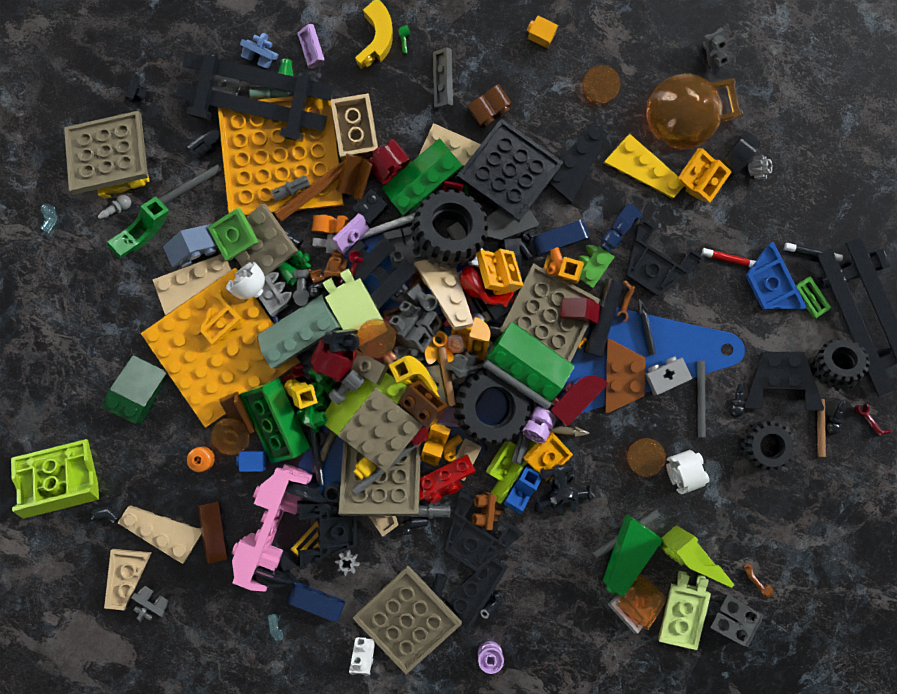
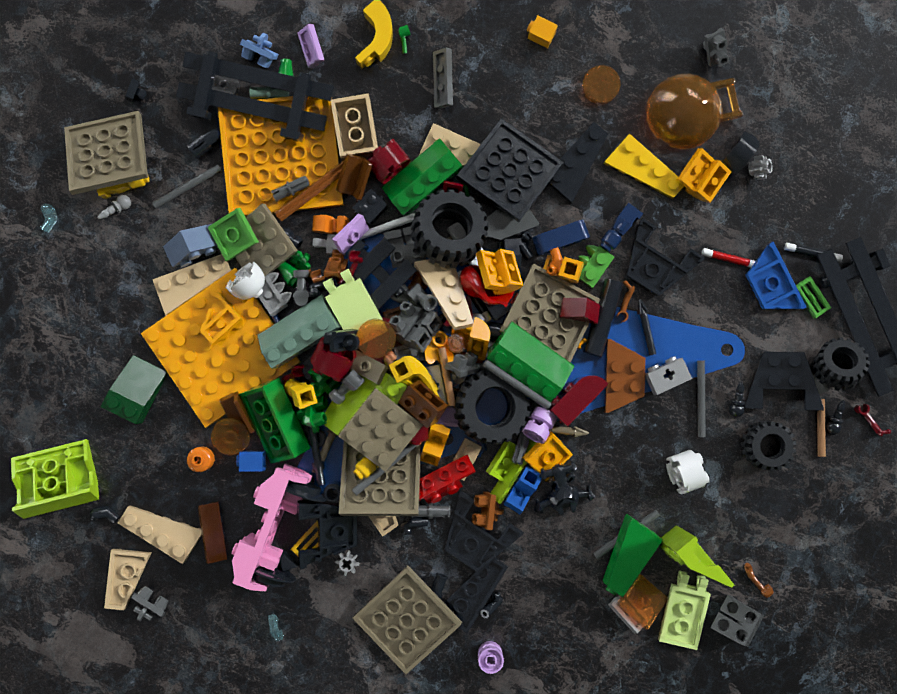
green arch [107,196,169,259] -> none
dark blue beam [286,582,345,622] -> none
white hips [349,637,375,676] -> none
light orange arm [444,434,464,462] -> none
reddish brown brick [467,84,512,127] -> none
clear orange tile [627,438,666,476] -> none

